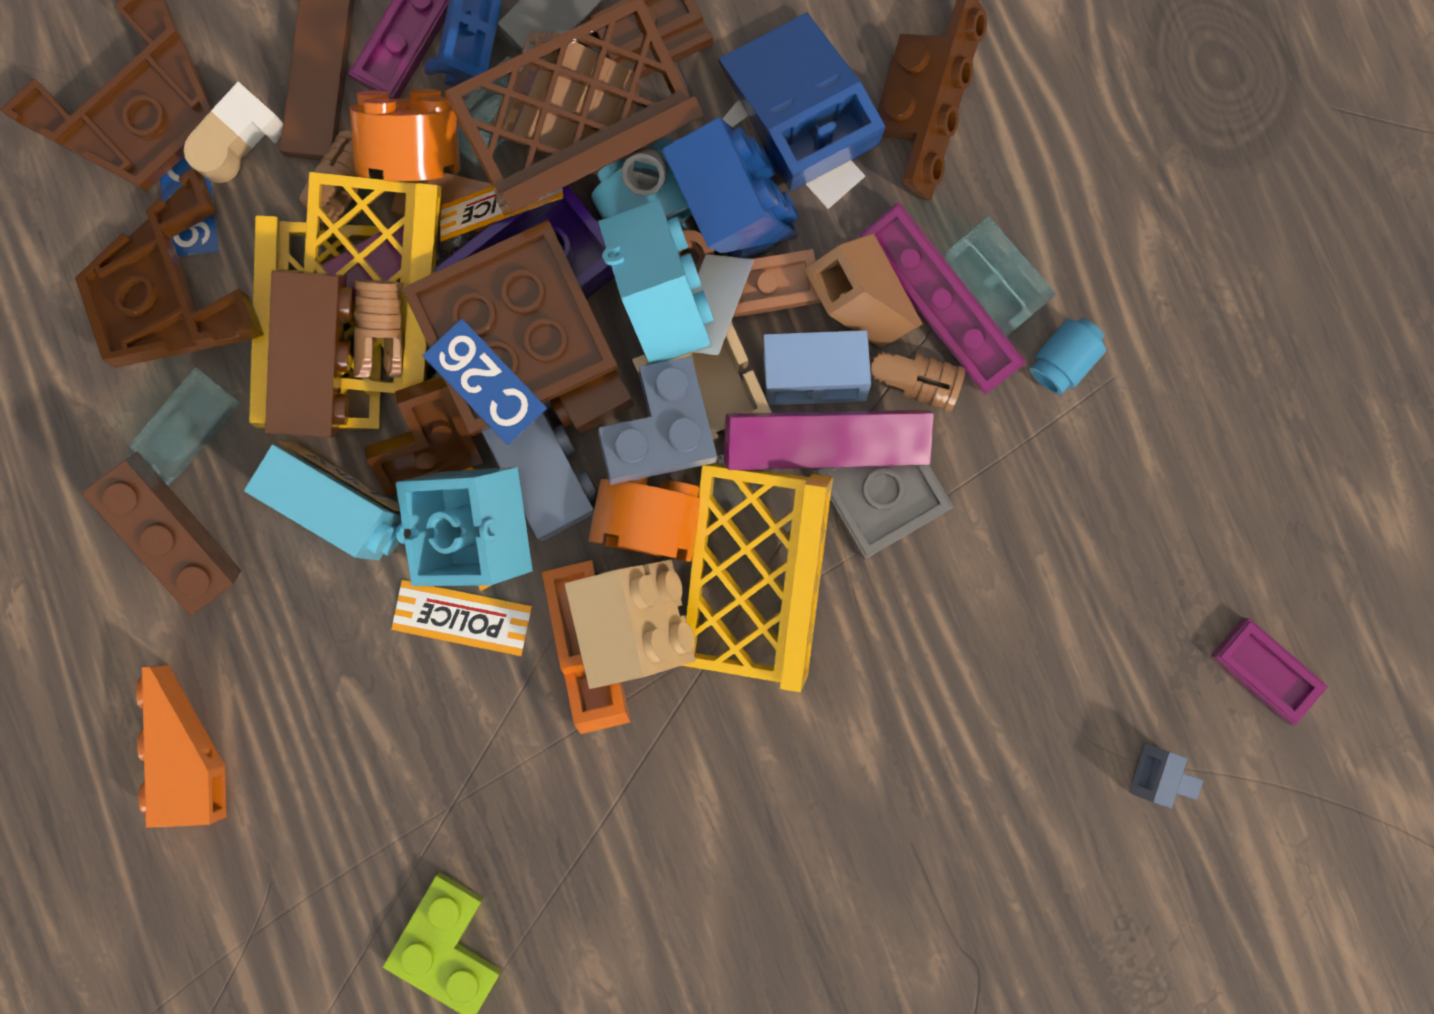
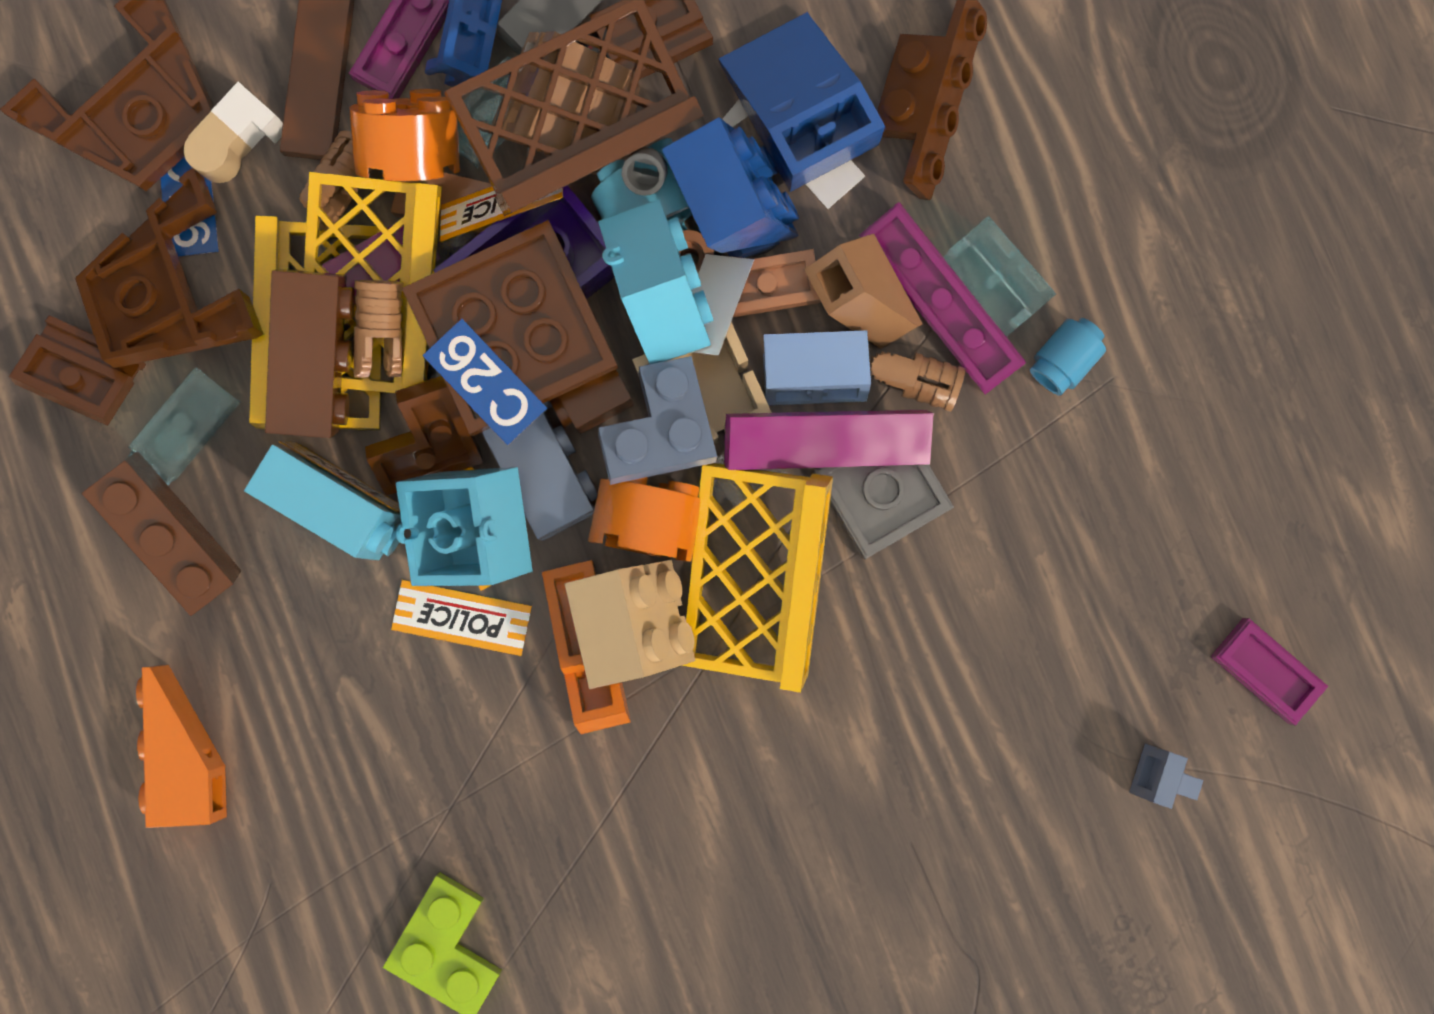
none -> reddish brown plate [8,315,146,426]

